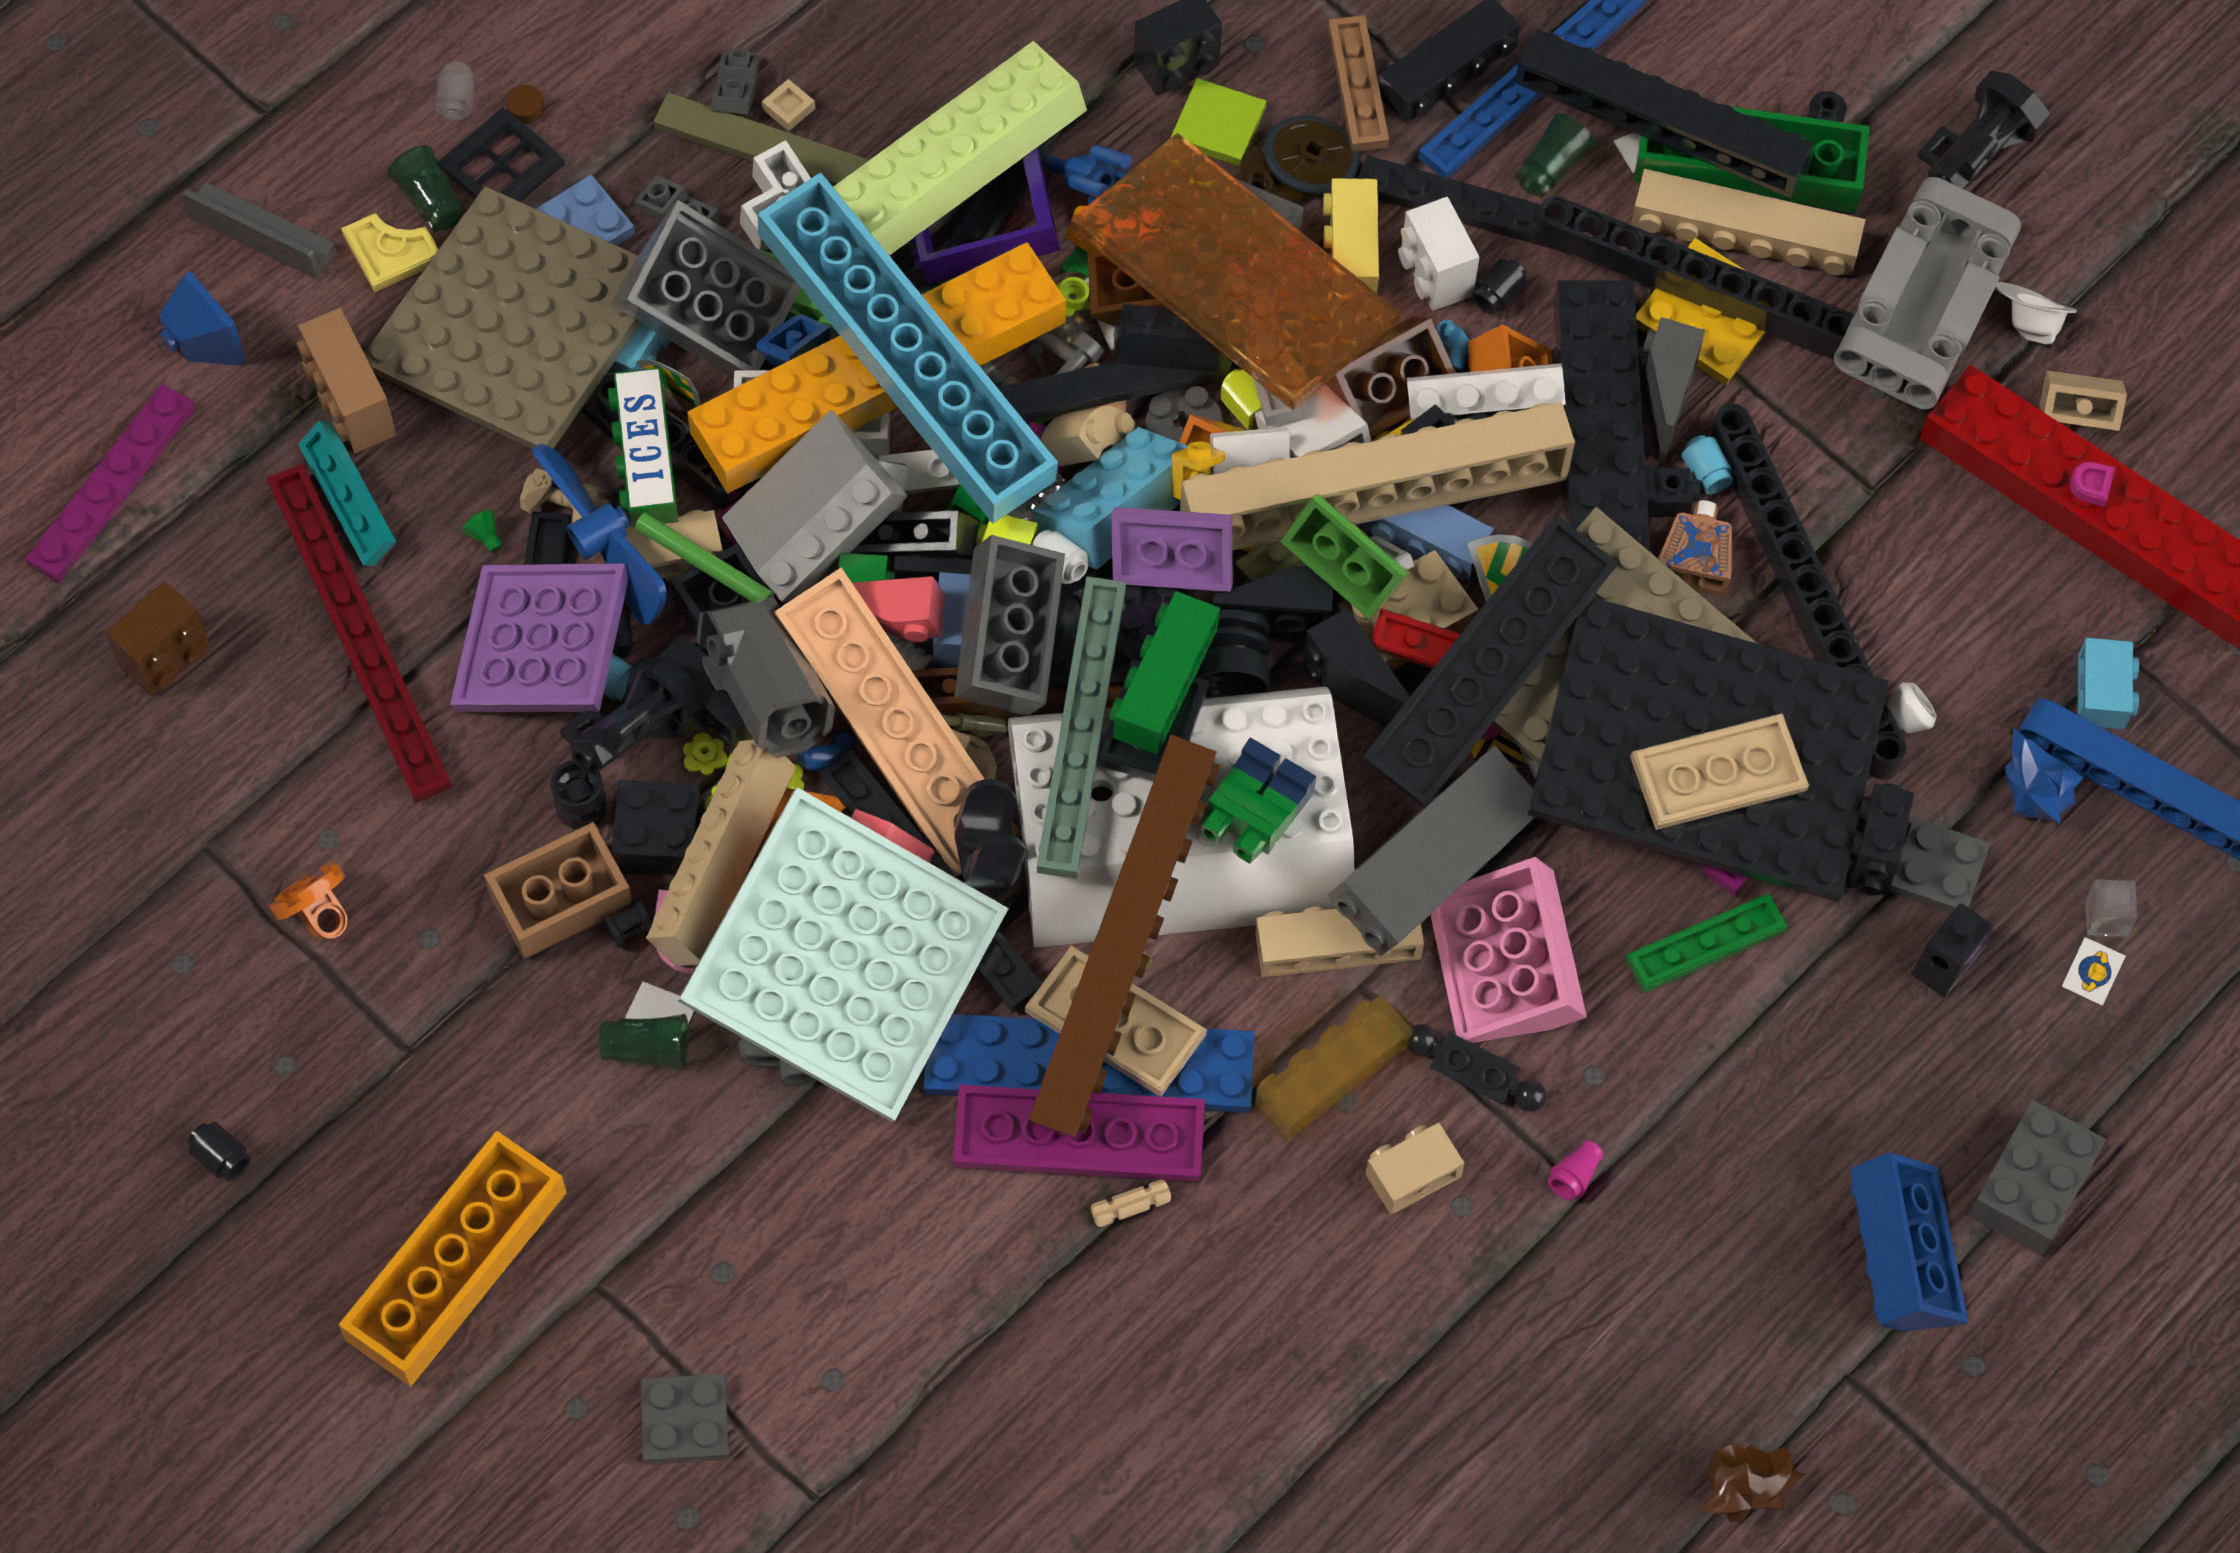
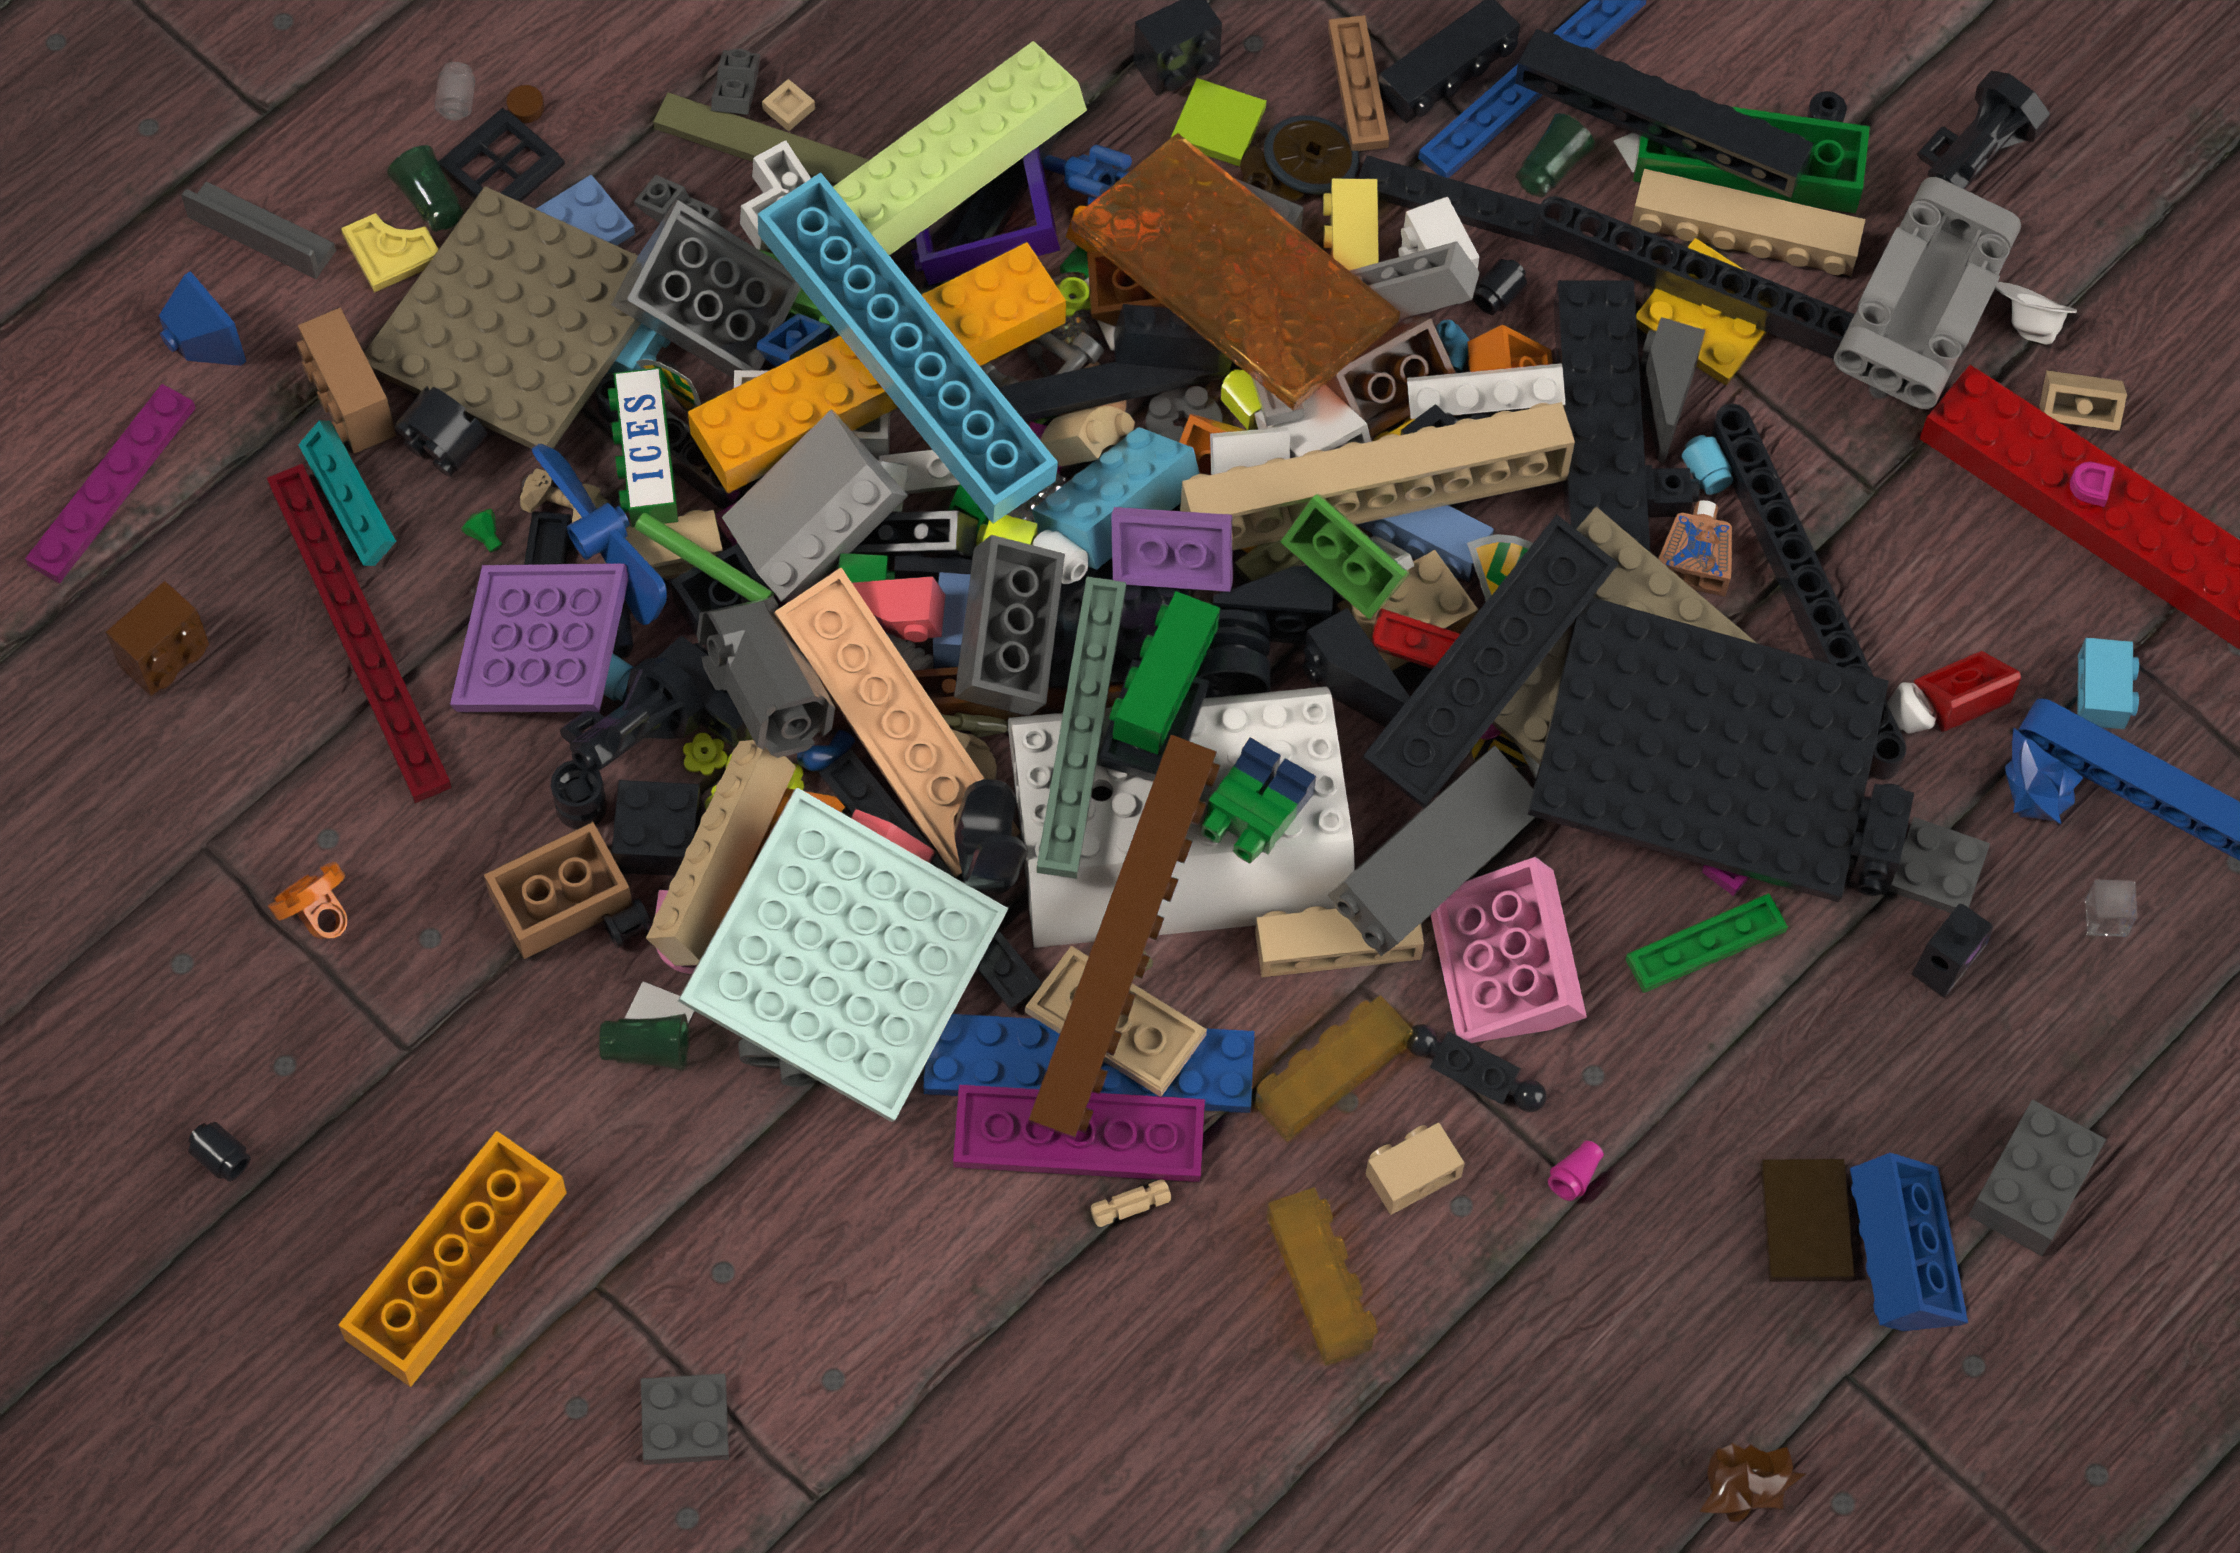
yellow bracket [1172,441,1226,500] -> none
tan tile [1630,714,1809,830] -> none
white sticker [2062,937,2126,1006] -> none
none -> black brick [394,386,487,477]
none -> clear yellow brick [1266,1187,1378,1366]
none -> light grey brick [1319,241,1479,334]
none -> dark brown tile [1760,1159,1854,1282]
none -> red slope [1914,651,2021,732]

